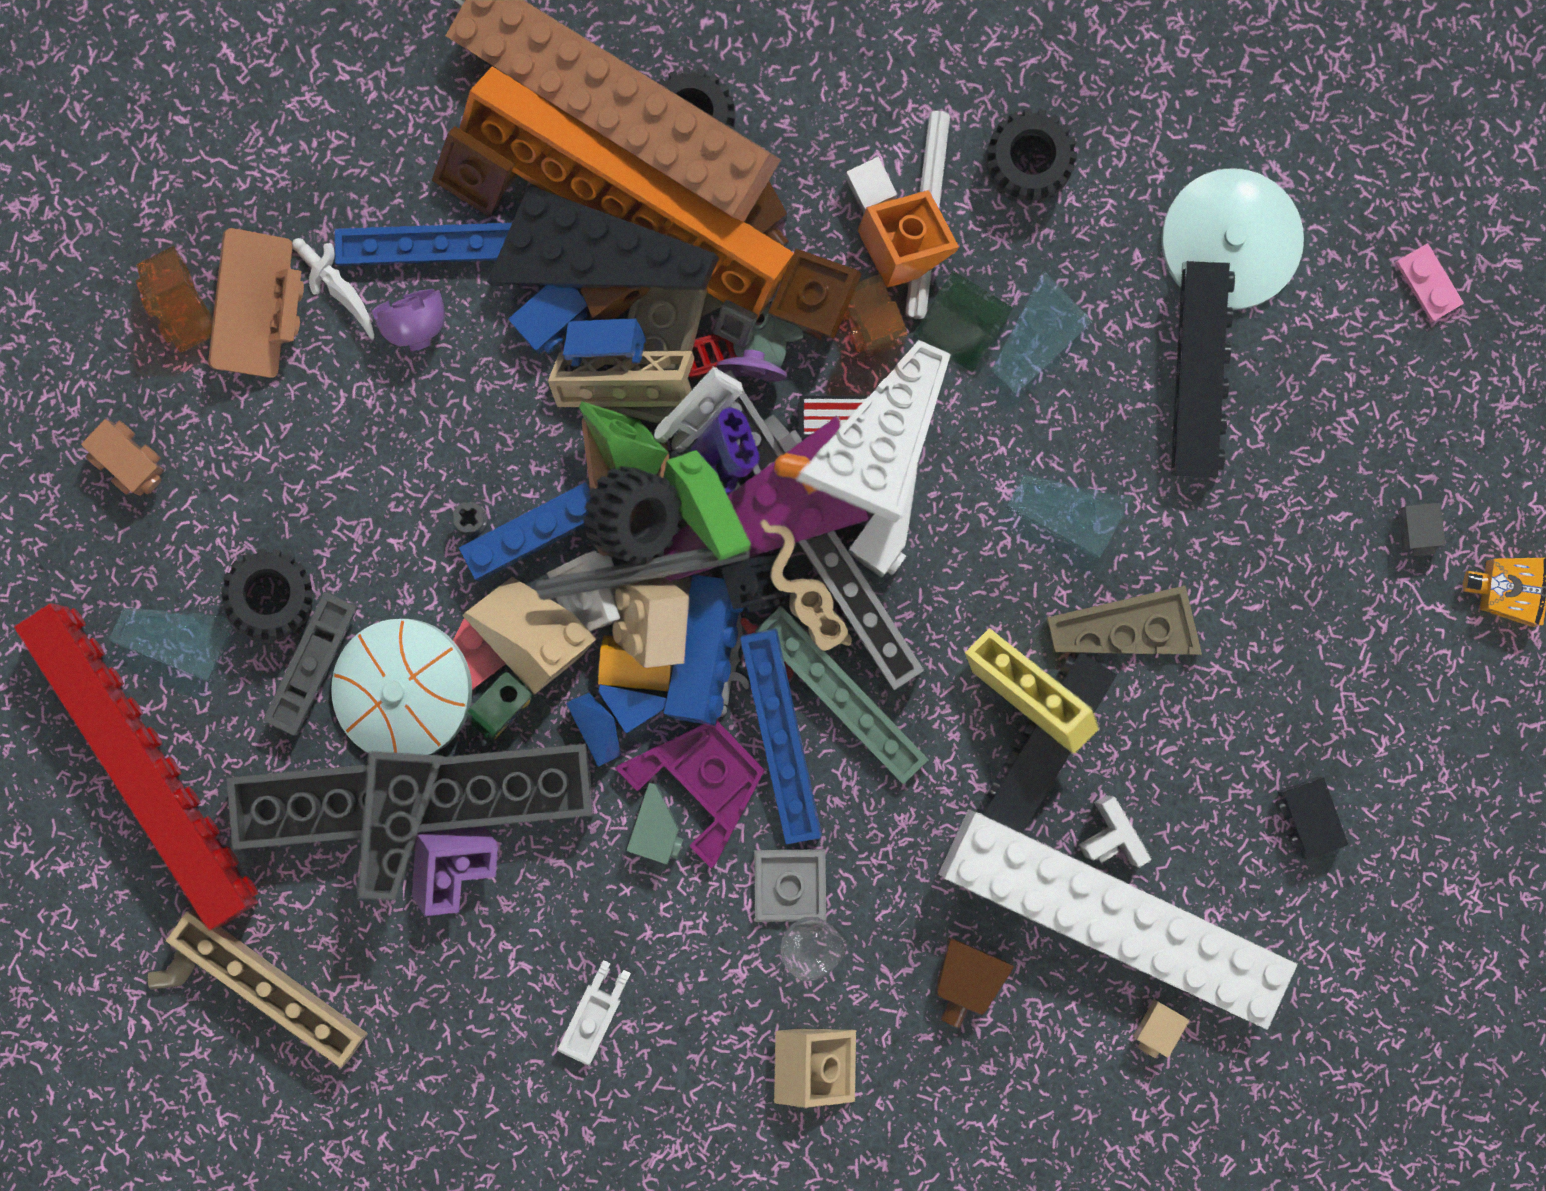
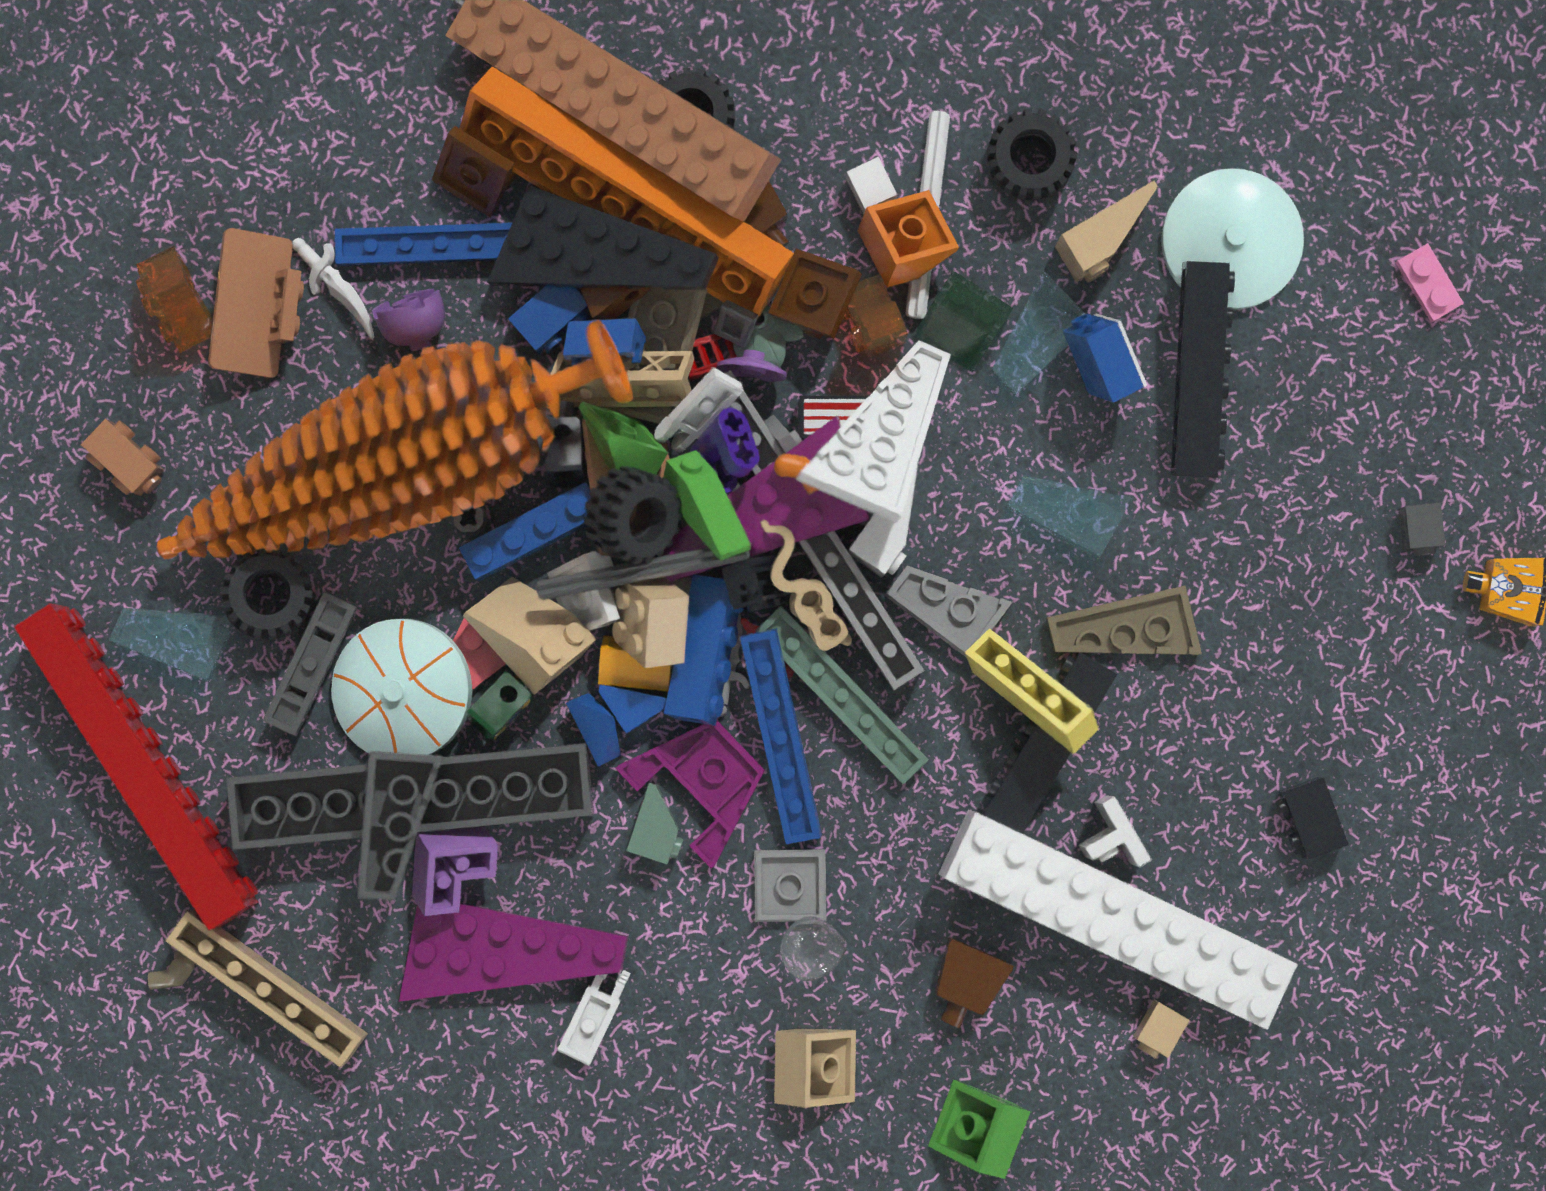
none -> orange plant [157,319,633,560]
none -> magenta wing [399,903,629,1002]
none -> black torso [545,401,586,488]
none -> light grey wing [884,566,1012,658]
none -> bright green slope [928,1080,1031,1179]
none -> tan slope [1055,181,1158,283]
none -> blue piece [1063,314,1147,403]

